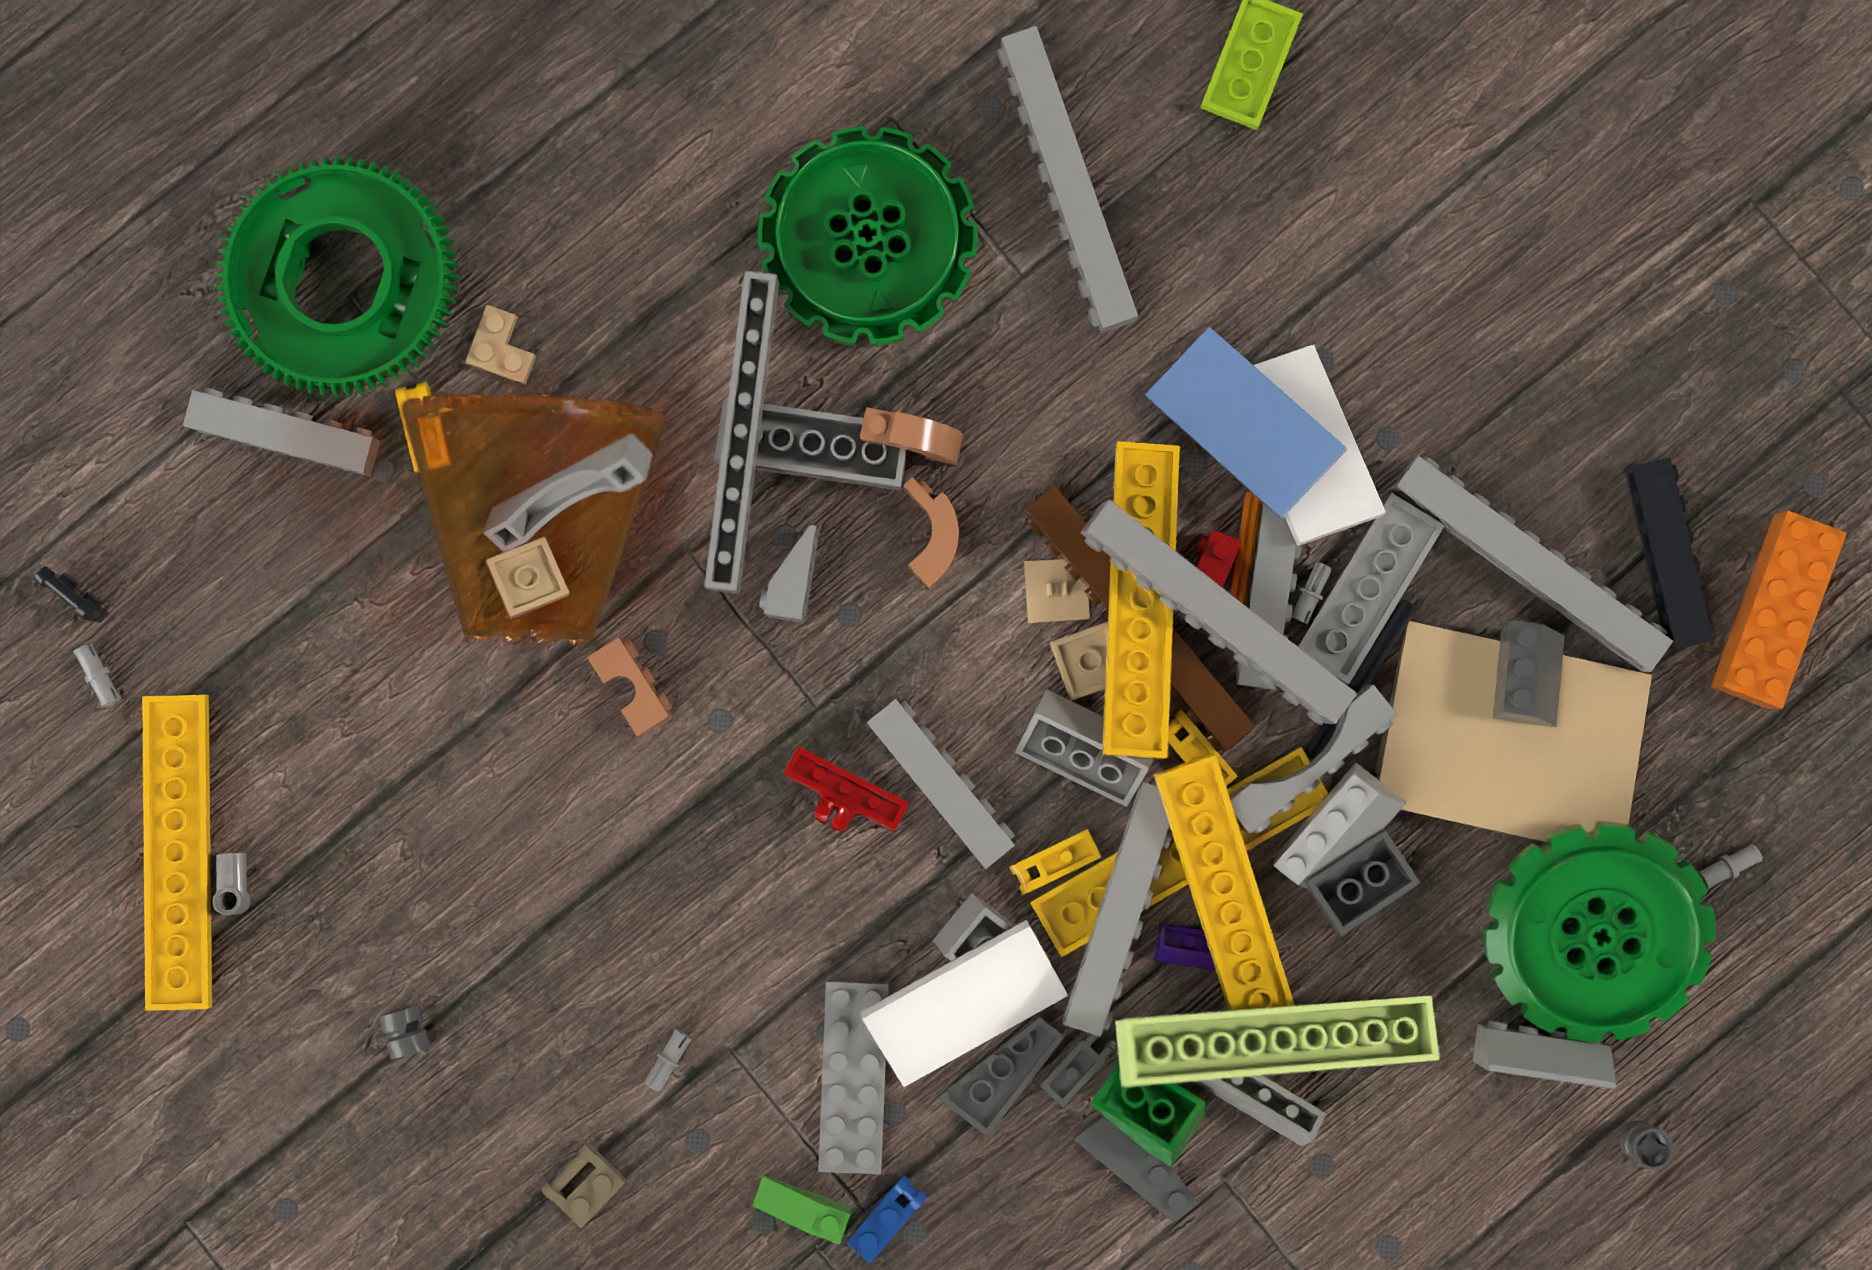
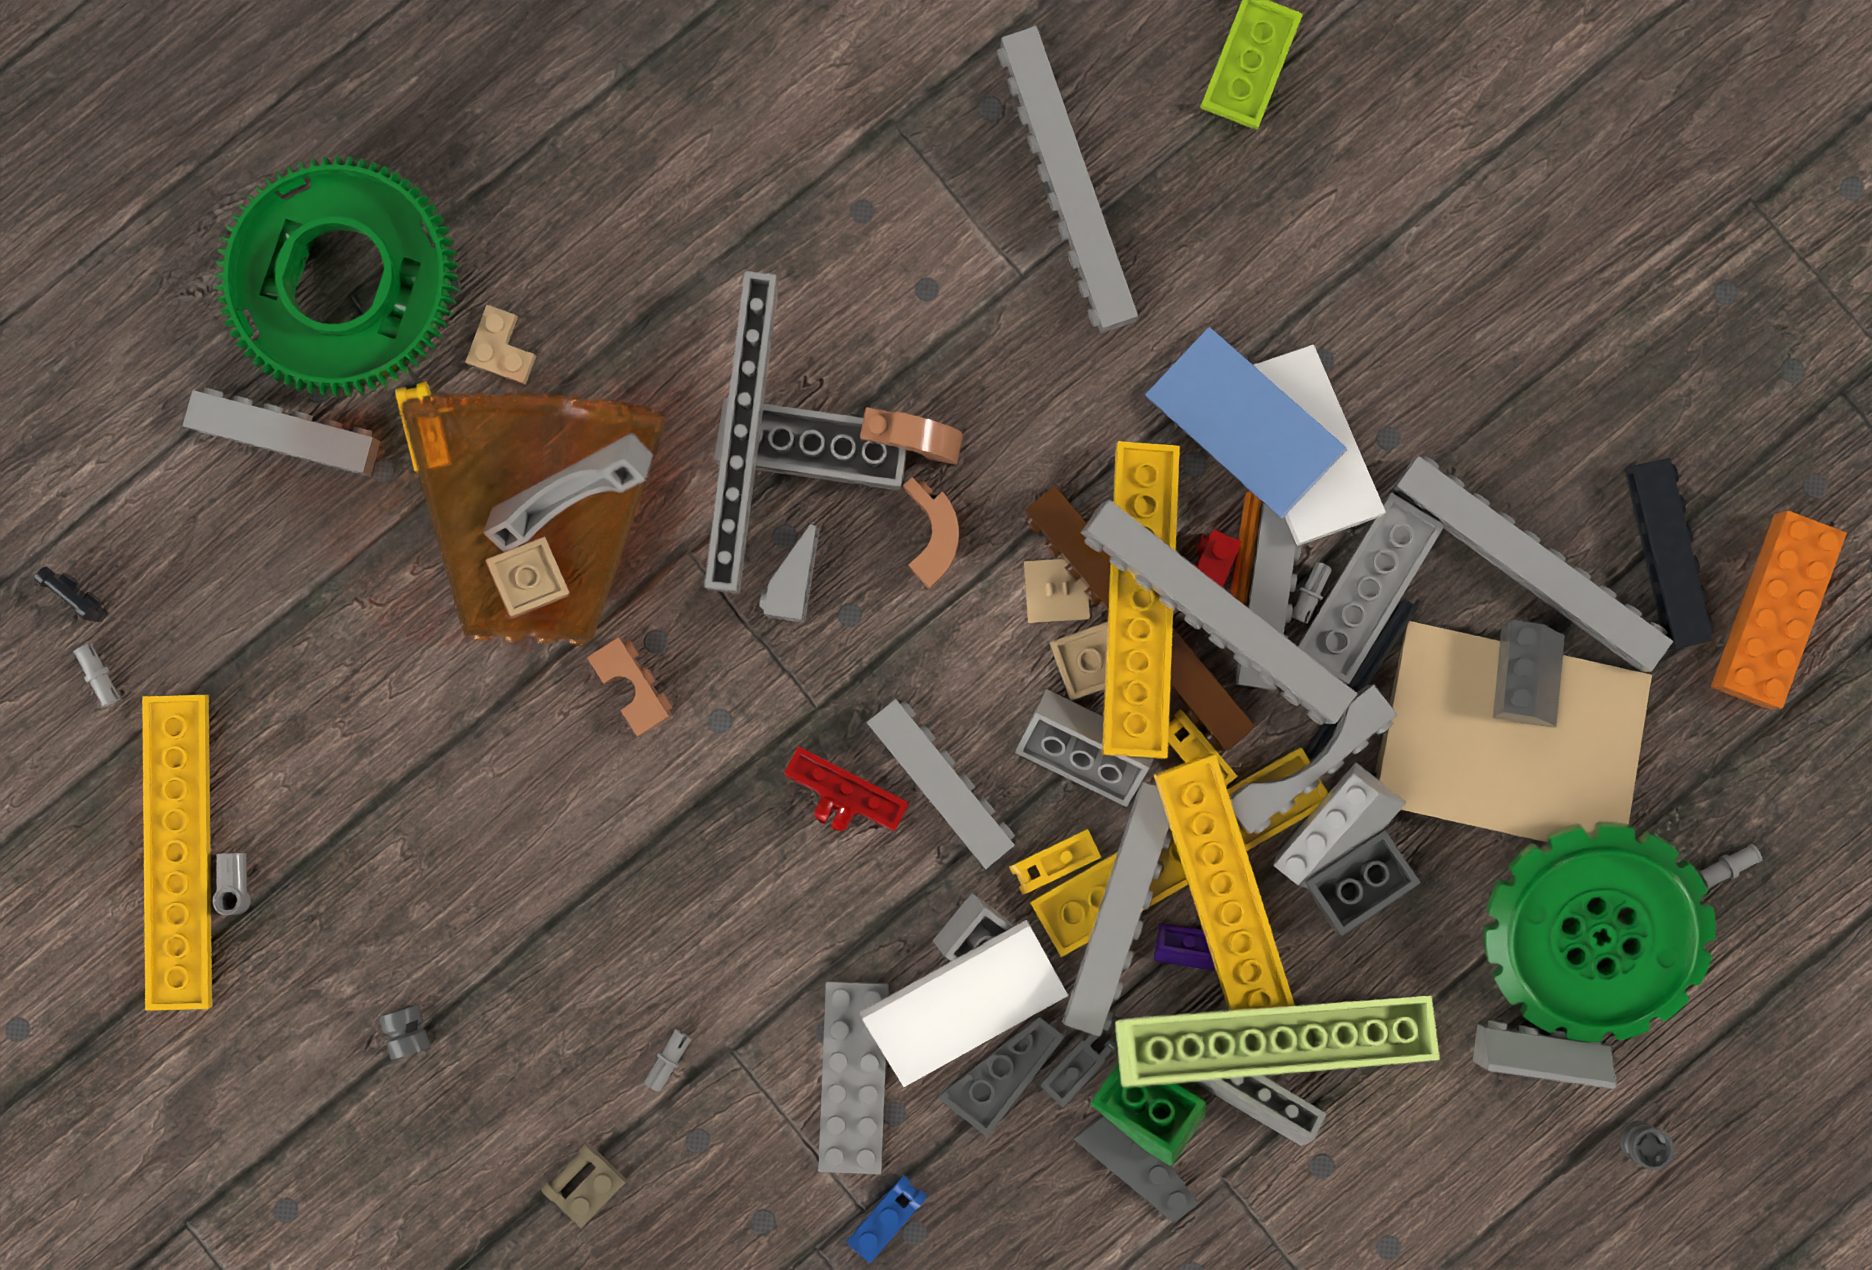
bright green slope [752,1175,852,1245] -> none
green piece [758,126,978,347] -> none

